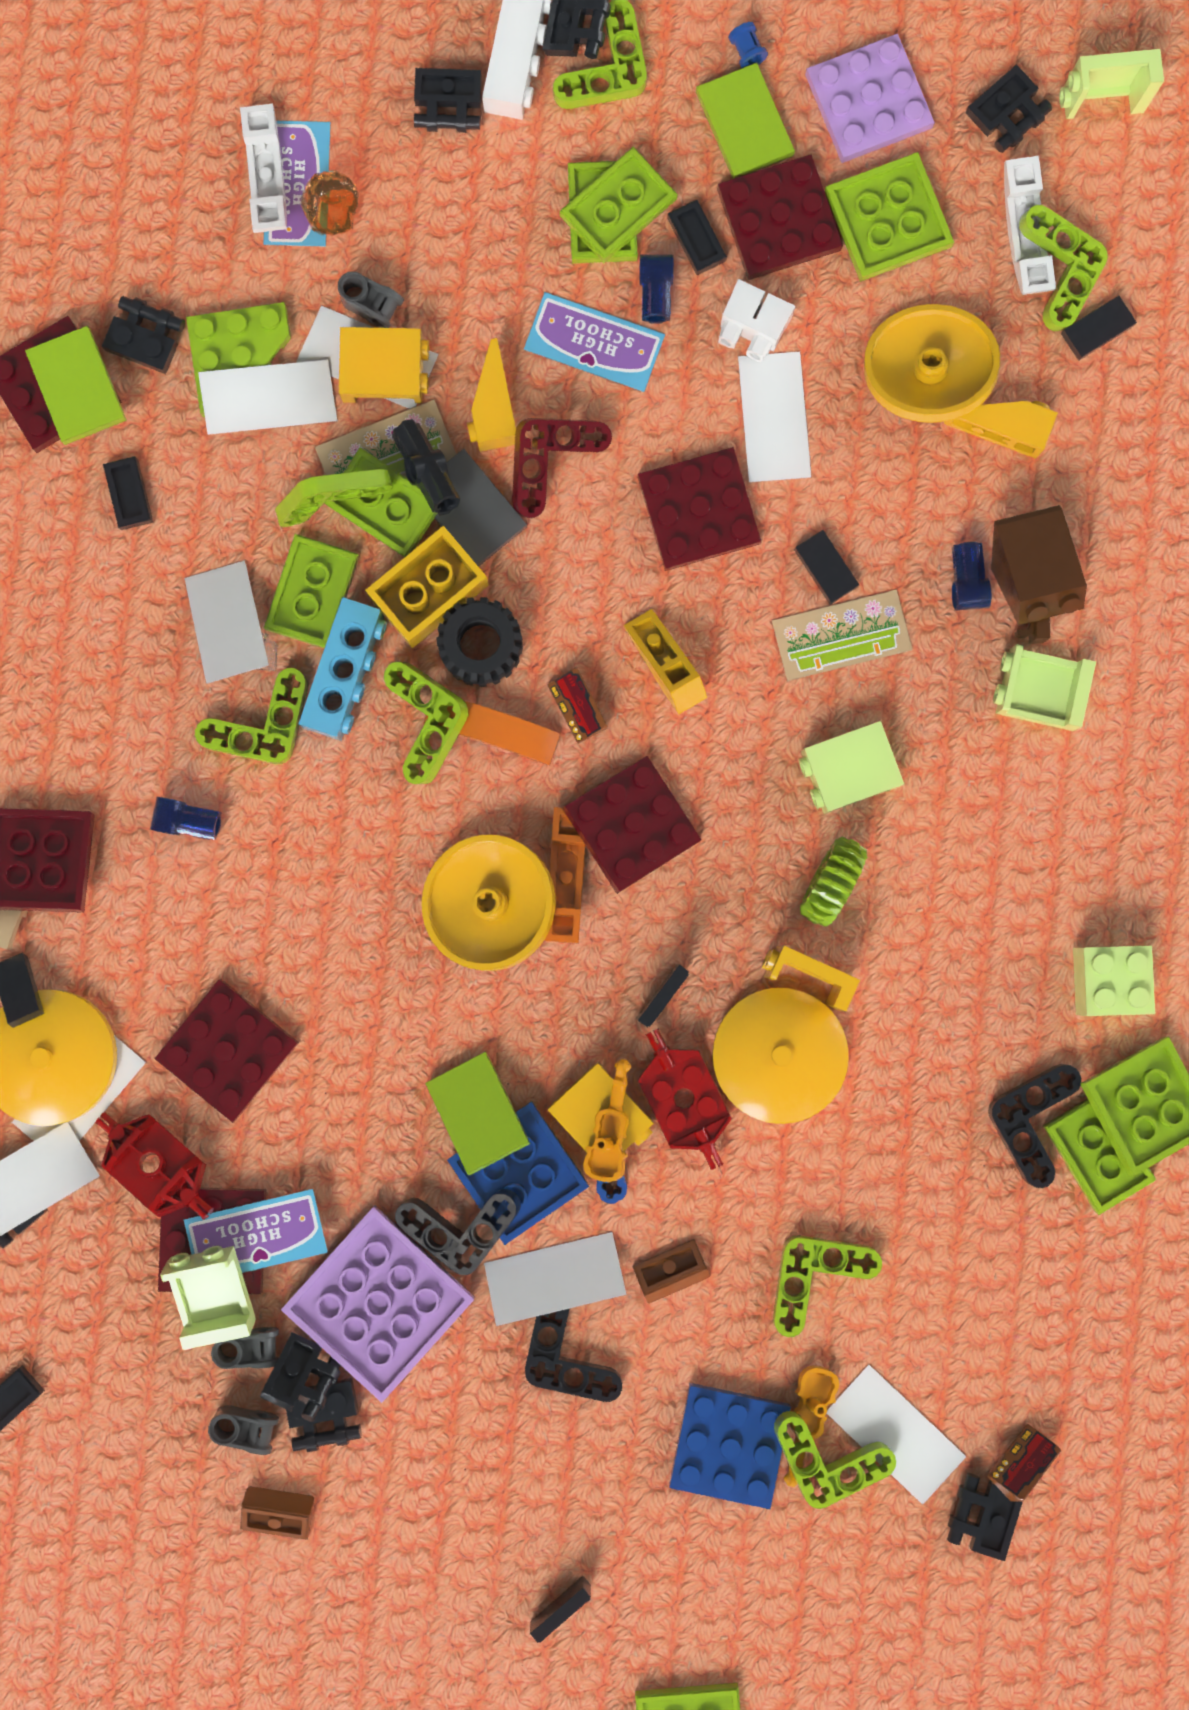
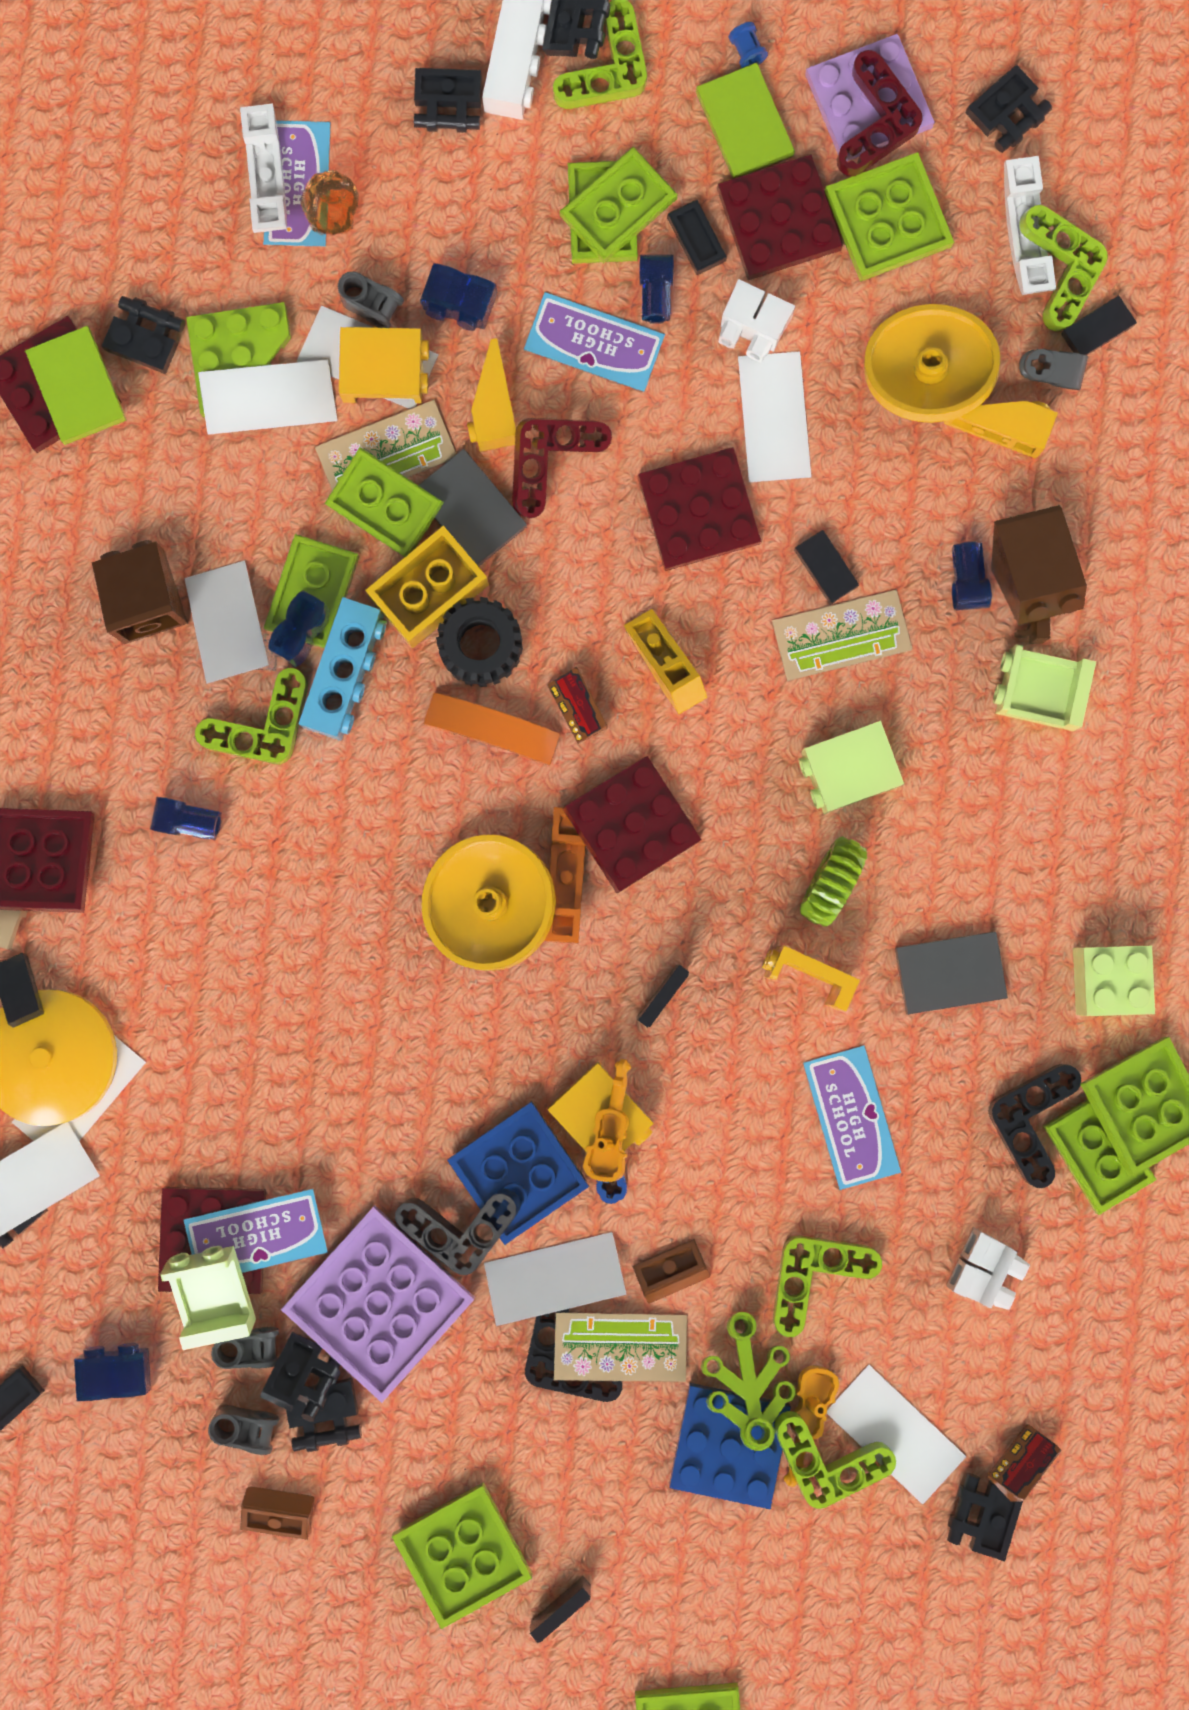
red plate [95,1112,214,1220] -> none
black tile [103,456,153,531] -> none
dark red plate [154,979,299,1123] -> none
lime beam [275,469,393,527] -> none
lime beam [384,662,468,784] -> none
black piece [392,419,460,516] -> none
lime tile [425,1052,531,1175] -> none
red plate [638,1028,732,1170] -> none
yellow dish [712,988,848,1124] -> none
yellowish green panel [1059,49,1164,119] -> none
none -> clear blue brick [74,1343,151,1401]
none -> reddish brown slope [92,540,188,644]
none -> clear blue brick [268,590,330,667]
none -> lime plate [392,1482,533,1629]
none -> clear blue brick [420,263,498,331]
none -> sticker [554,1313,687,1382]
none -> lime plant [701,1312,796,1451]
none -> sticker [803,1046,901,1190]
none -> dark red beam [837,50,923,176]
none -> dark grey tile [895,932,1008,1015]
none -> white hips [946,1228,1030,1310]
none -> dark grey piece [1019,349,1088,390]

